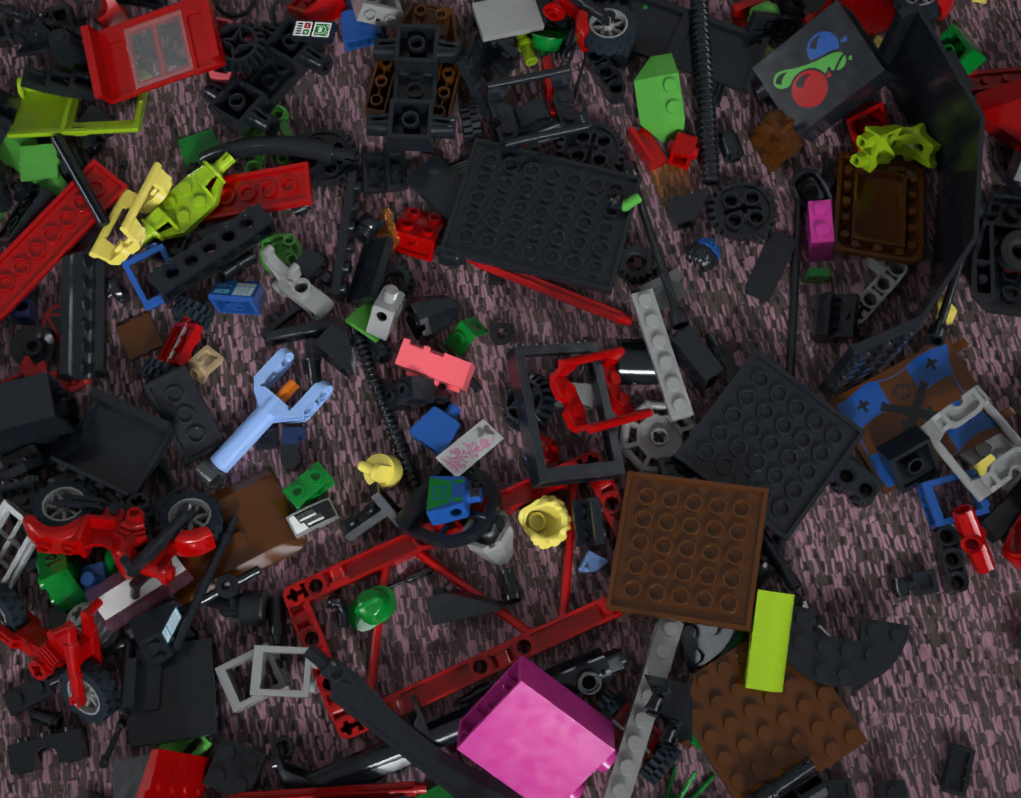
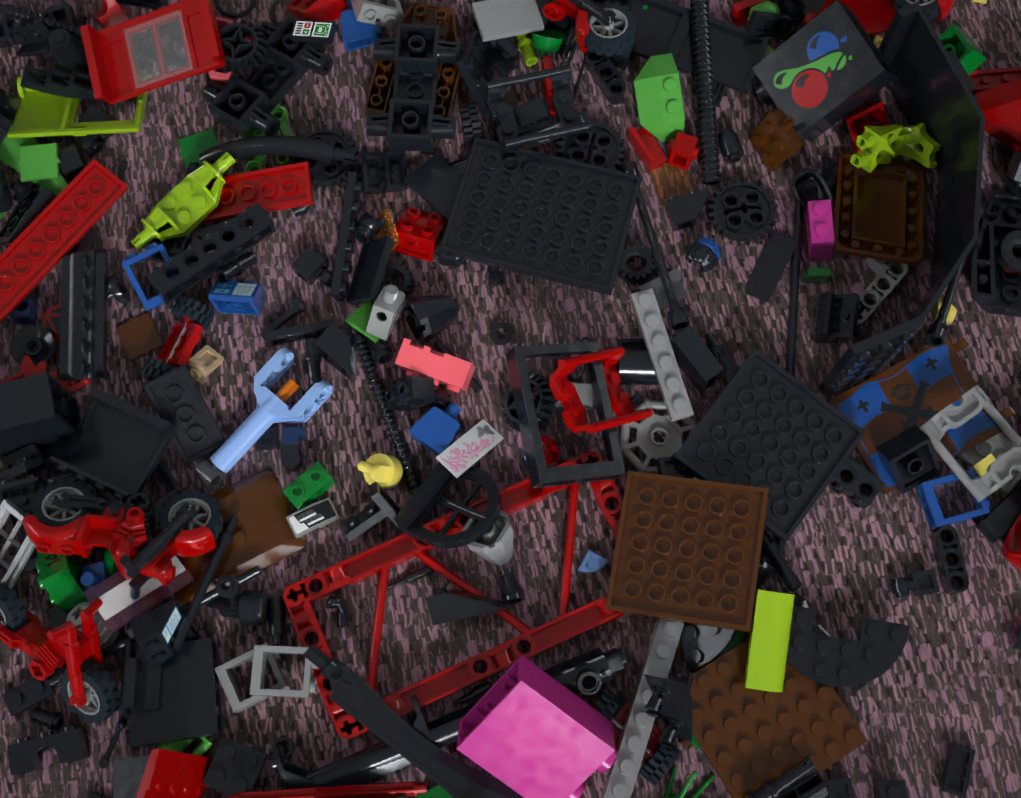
black axle [51,134,110,227] -> none
light yellow piece [89,162,173,265] -> none
bright green tile [259,233,303,274] -> none
light grey piece [261,244,335,321] -> none
green piece [349,585,397,632] -> none
blue torso [426,476,483,526] -> none
green bracket [445,316,489,356] -> none
red piece [467,260,634,327] -> none
light yellow hair [518,495,571,549] -> none
black brick [570,497,606,547] -> none
arm [608,193,642,212] -> none
red piece [952,504,995,574] -> none

